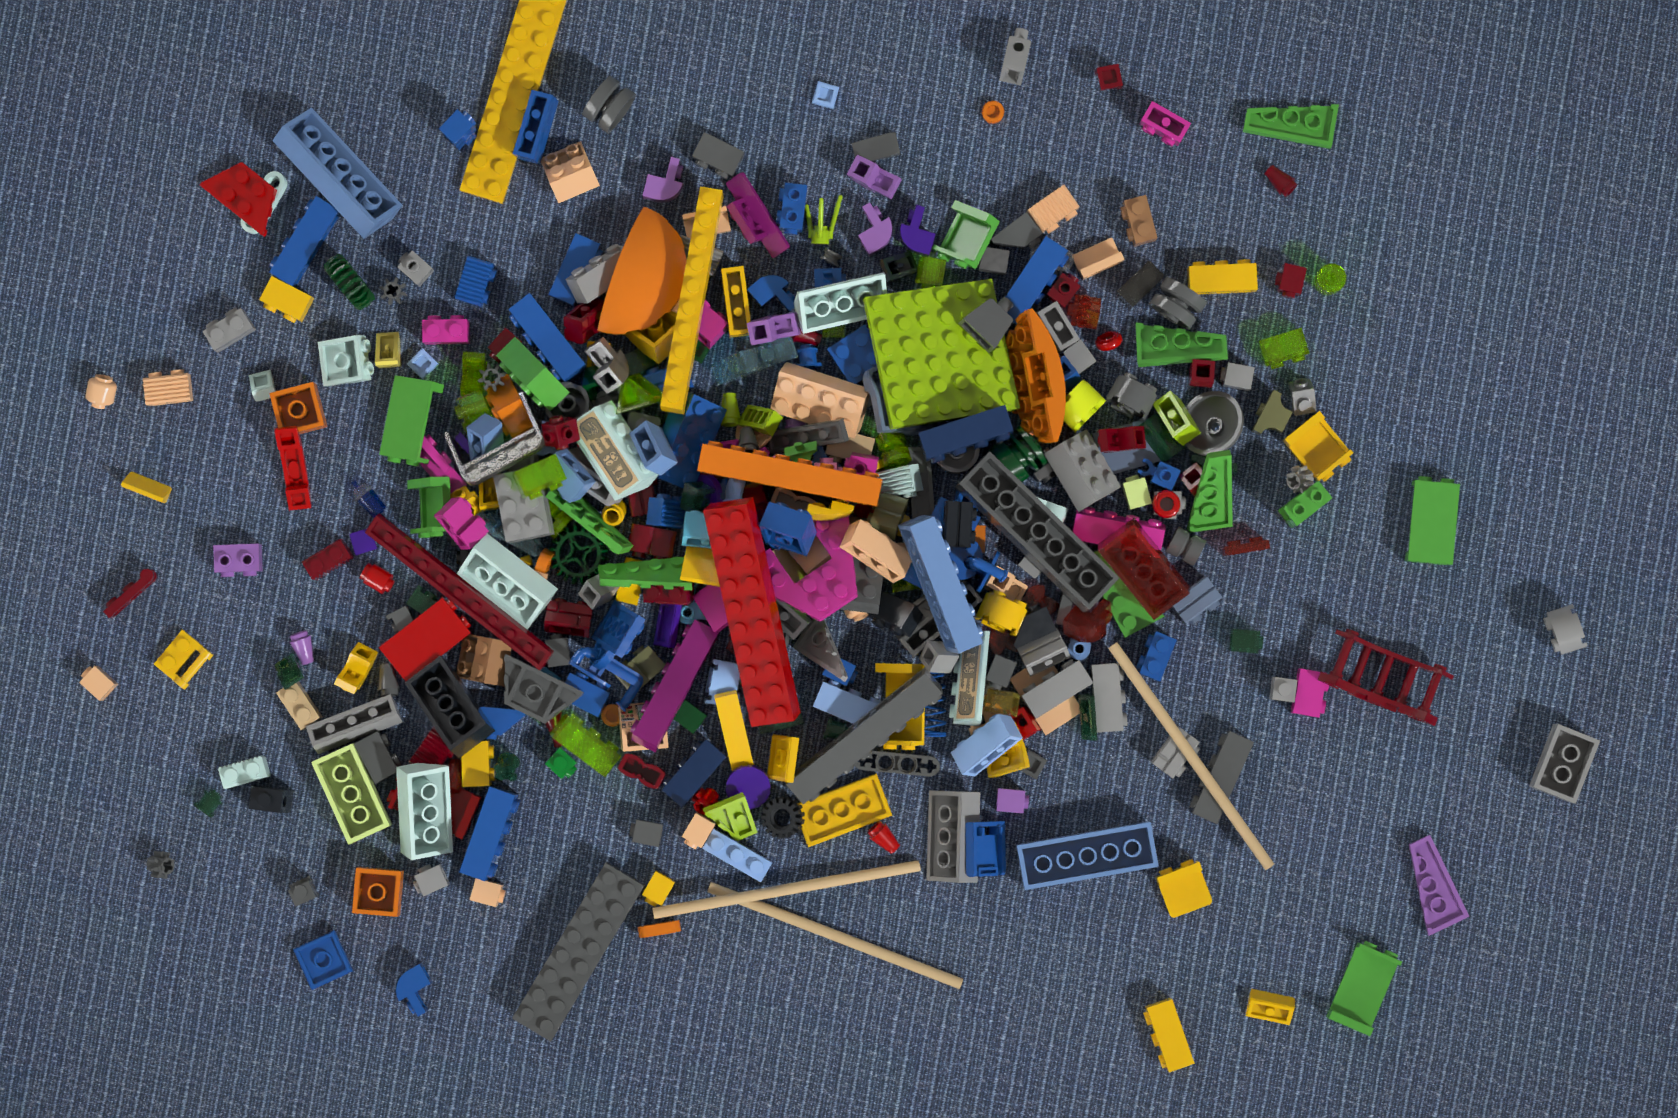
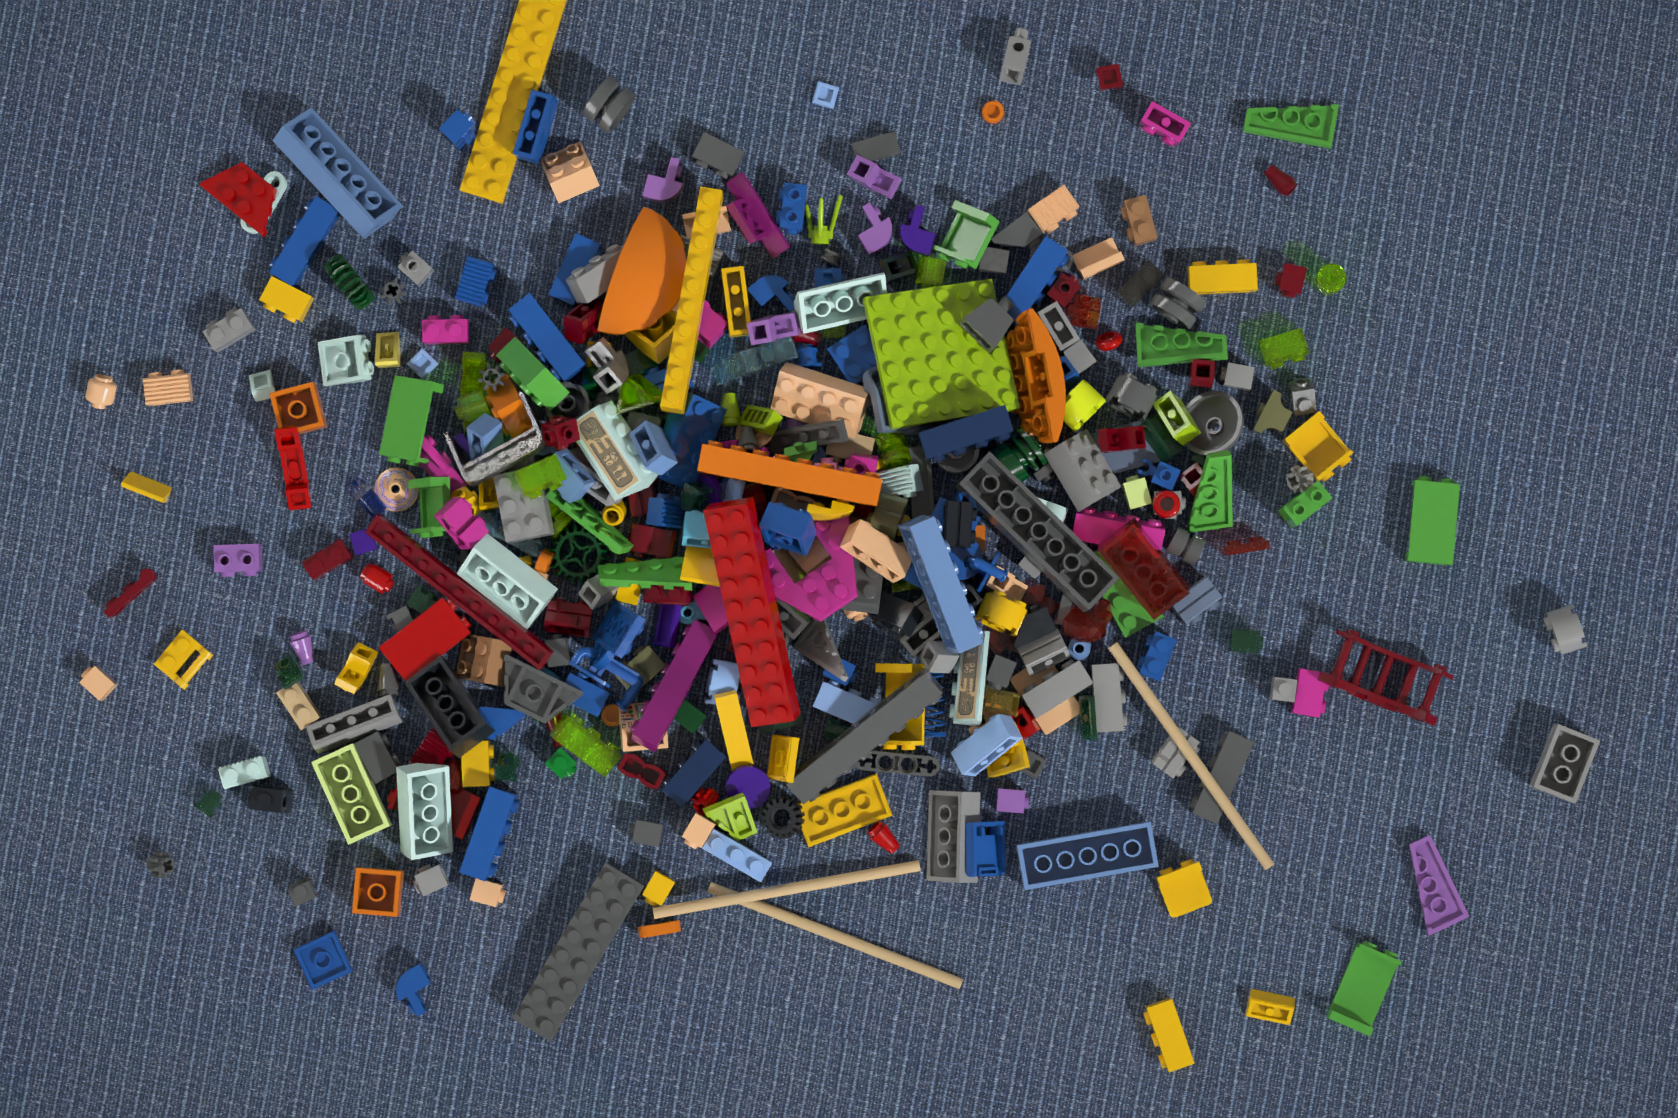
none -> dish [374,467,419,512]

